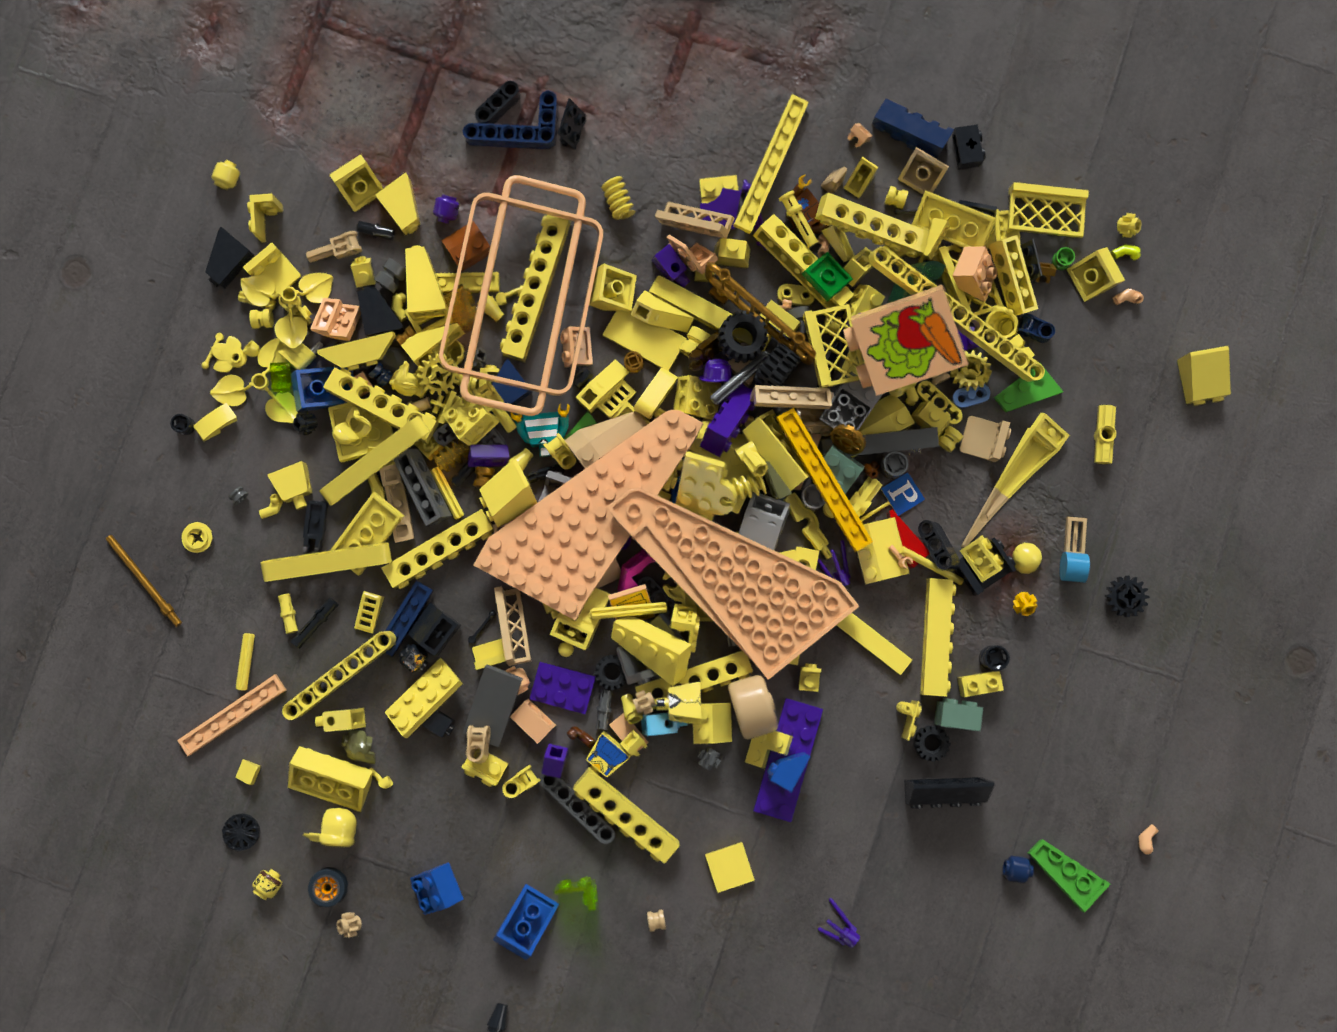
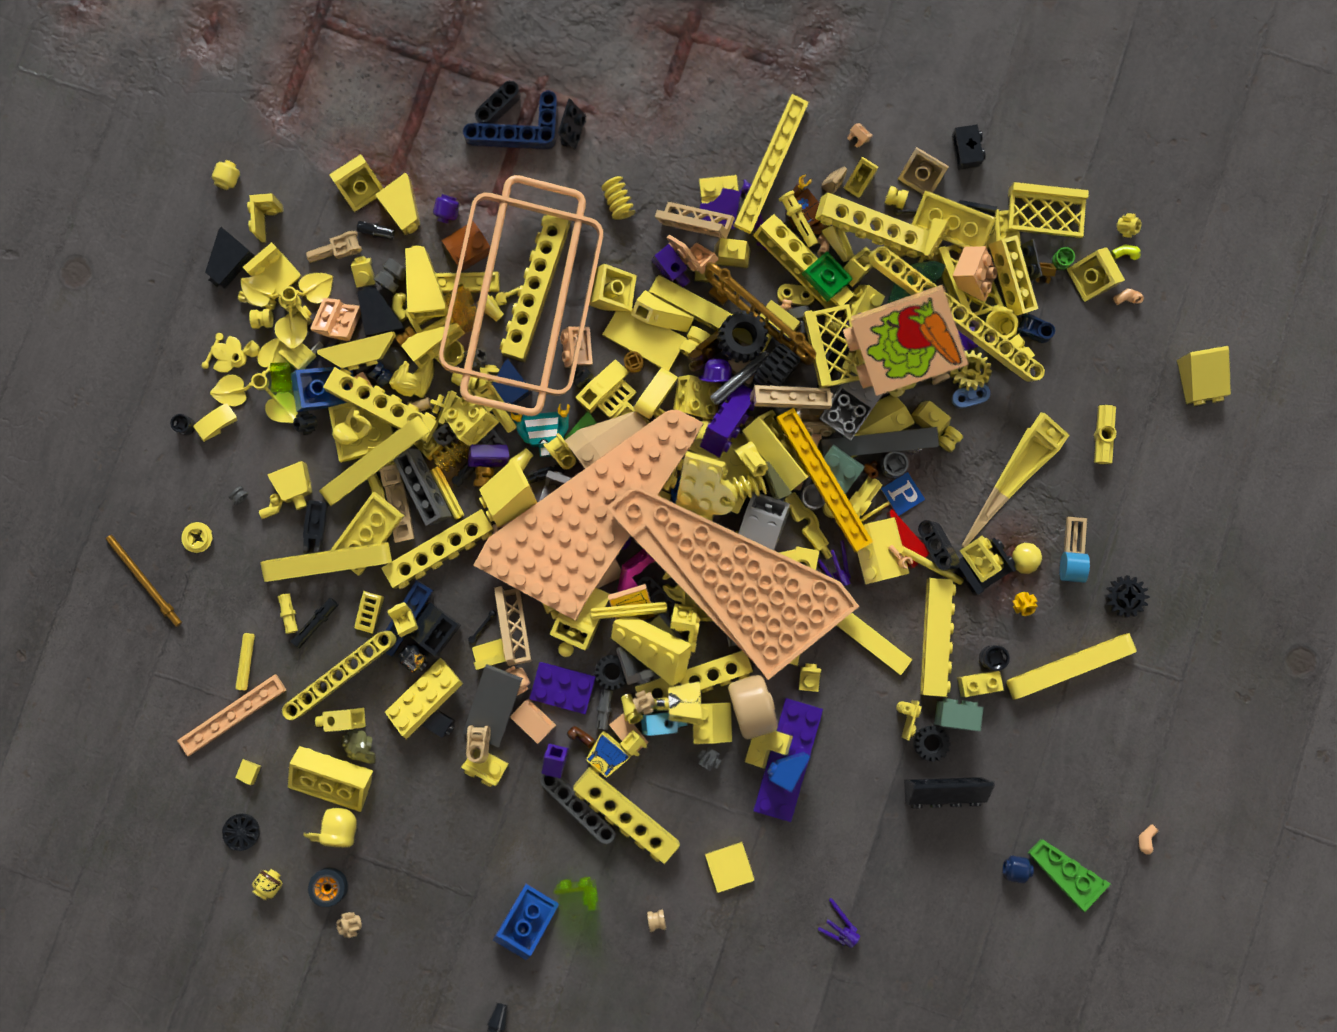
light yellow hand [369,767,393,789] -> none
blue slope [410,862,463,915] -> none
light yellow gear [417,353,460,396] -> none
light yellow piece [502,765,540,798] -> none
pearl gold wheel [831,424,866,455] -> none
dark blue wedge [872,99,954,159] -> none
light yellow arm [905,387,919,406] -> none
light yellow beam [916,381,963,425] -> none
tan bracket [959,416,1011,462] -> none
bright green wing [994,363,1063,413] -> none
none -> light yellow bracket [387,603,419,637]
none -> light yellow beam [1006,633,1137,700]

